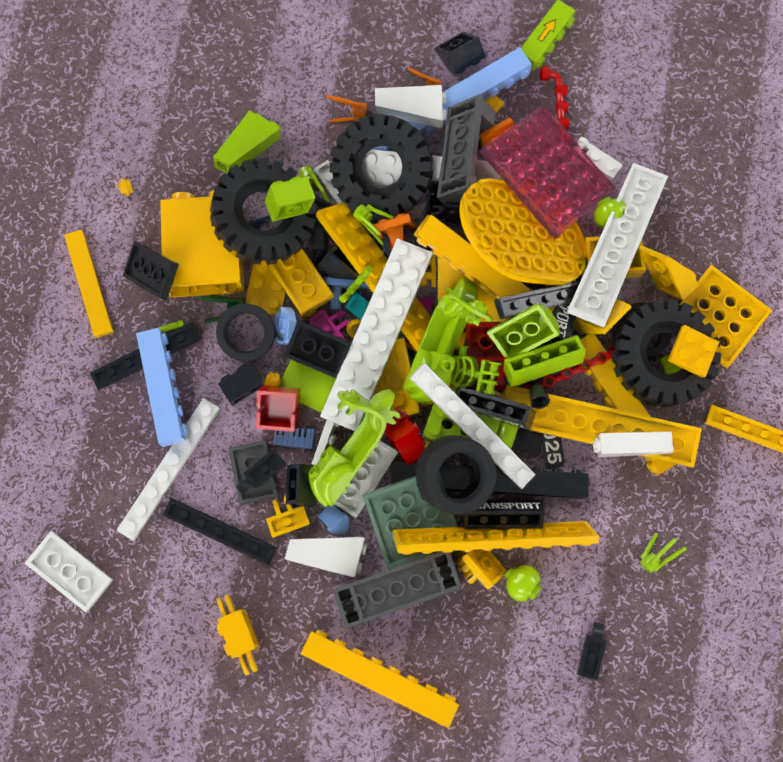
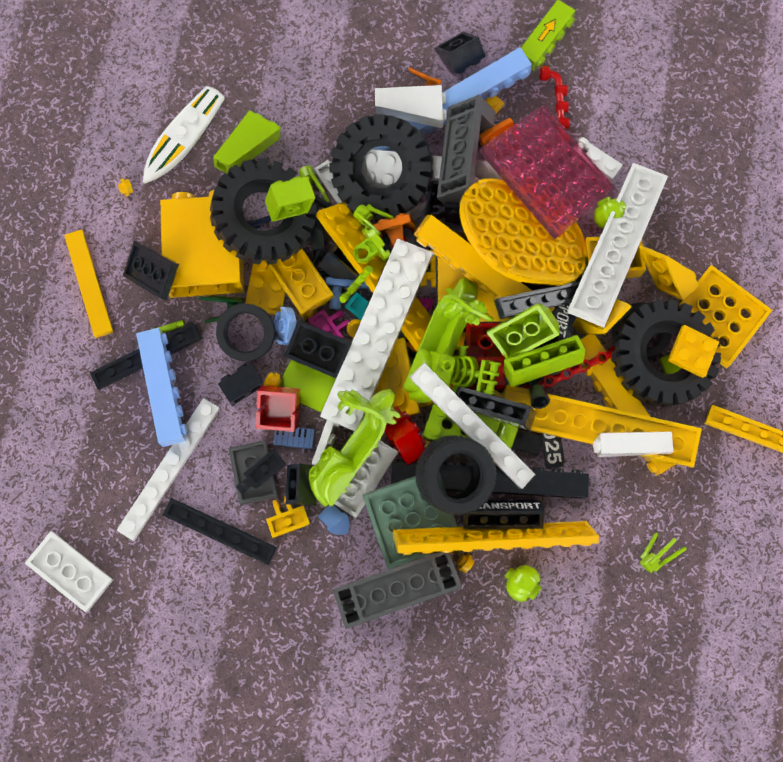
yellow brick [216,594,260,676] -> none
white slope [285,537,368,578] -> none
yellow brick [301,629,459,728] -> none
orange plant [326,95,367,123] -> none
yellow tile [461,549,507,590] -> none
black plate [576,622,607,680] -> none
none -> white piece [143,86,224,183]
none -> lime tile [354,226,390,263]

